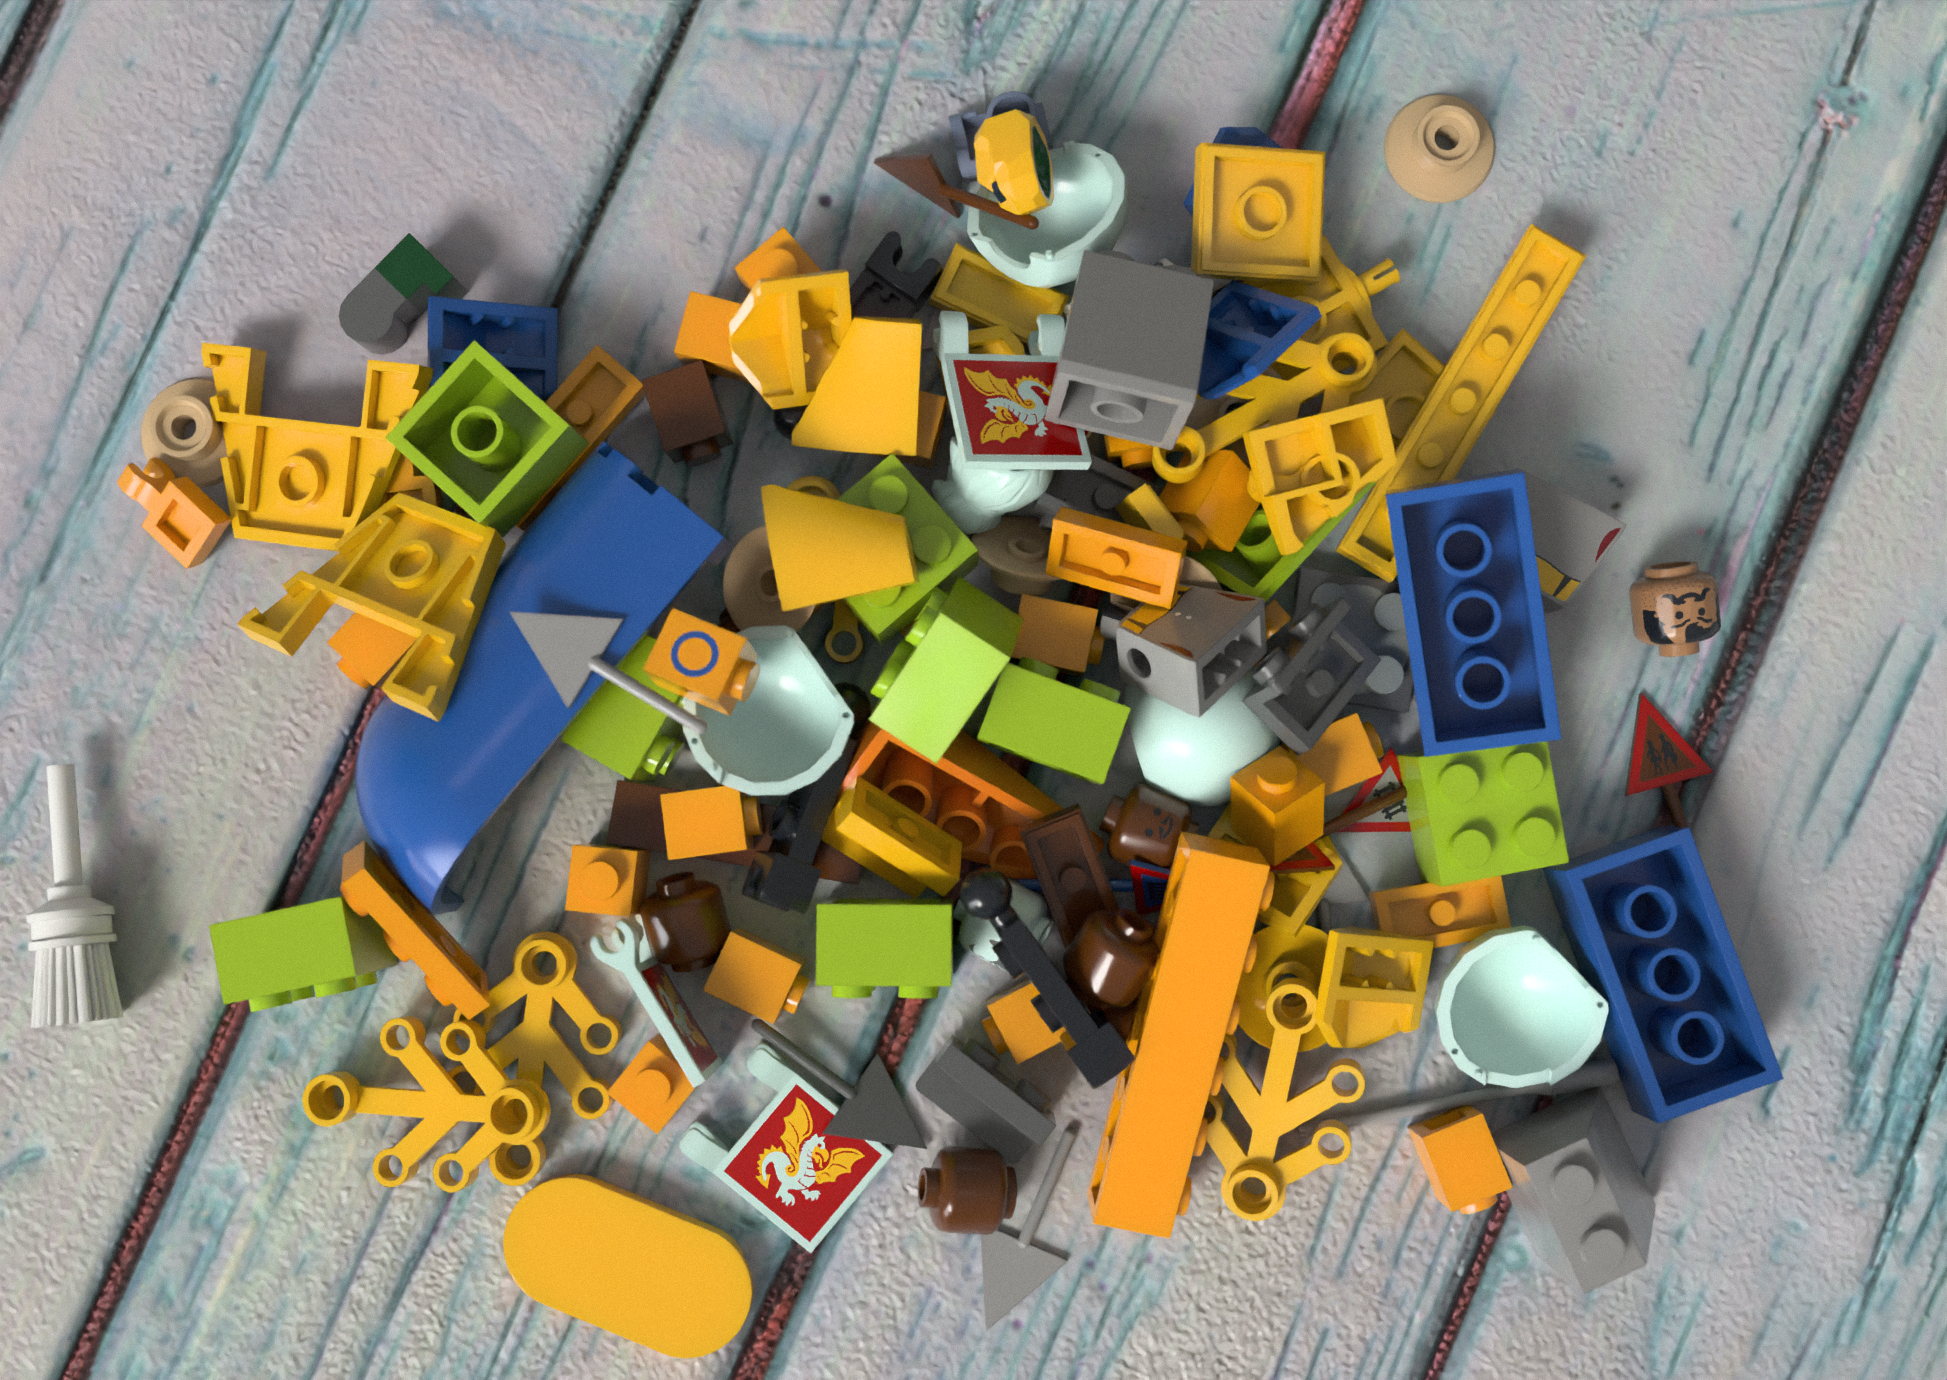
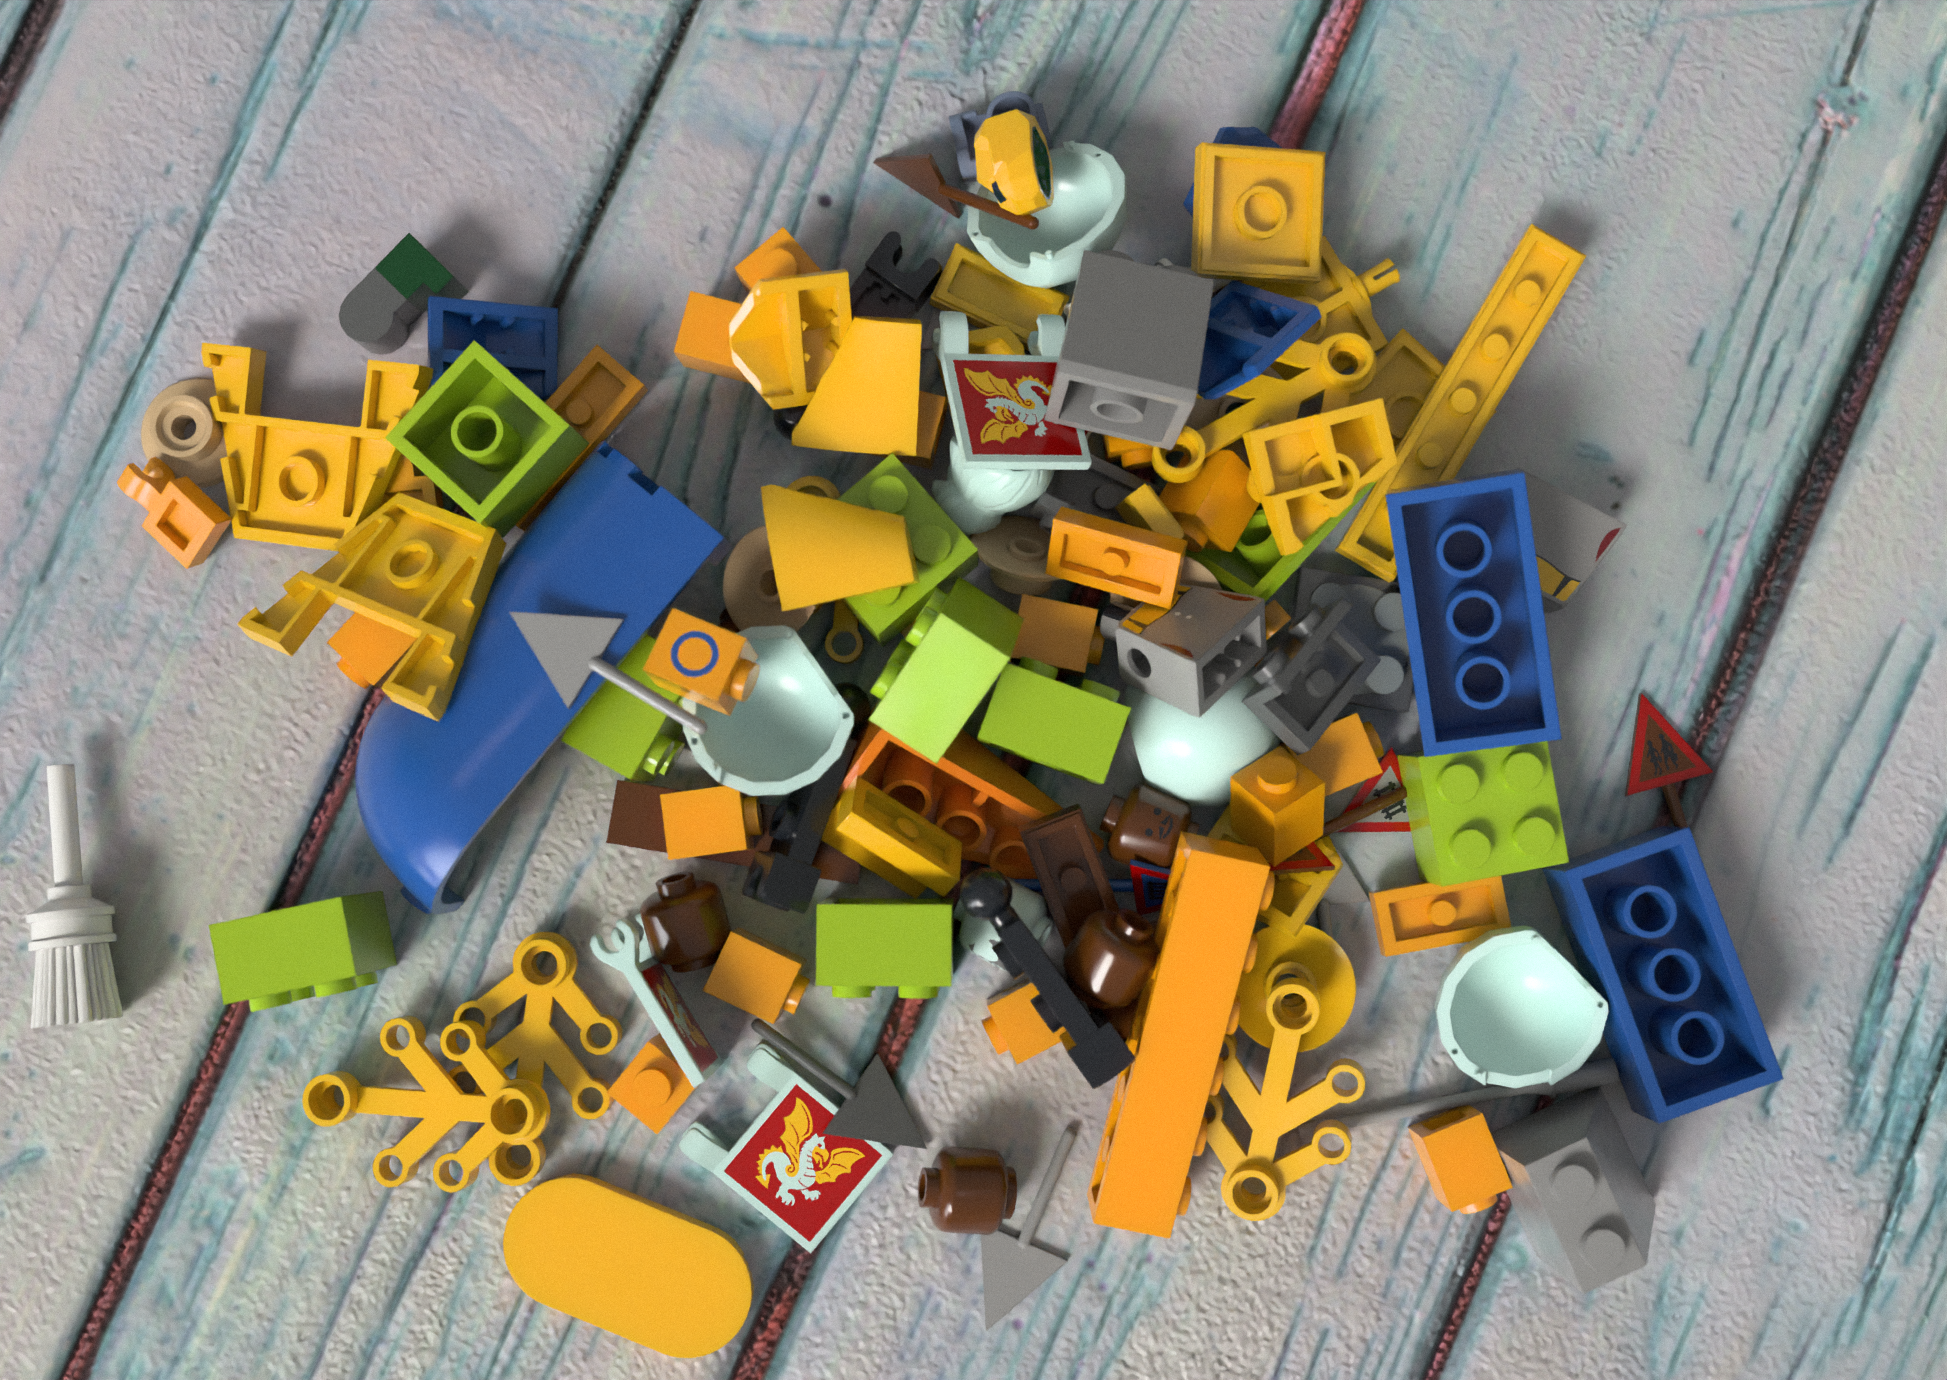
light orange plate [340,840,490,1020] -> none
light orange brick [565,843,651,917] -> none
reddish brown brick [641,360,734,467] -> none
dark grey bracket [916,1034,1057,1164] -> none
yellow slope [1314,926,1434,1049] -> none
tan piece [1384,94,1495,203] -> none
medium nougat head [1629,561,1721,657] -> none

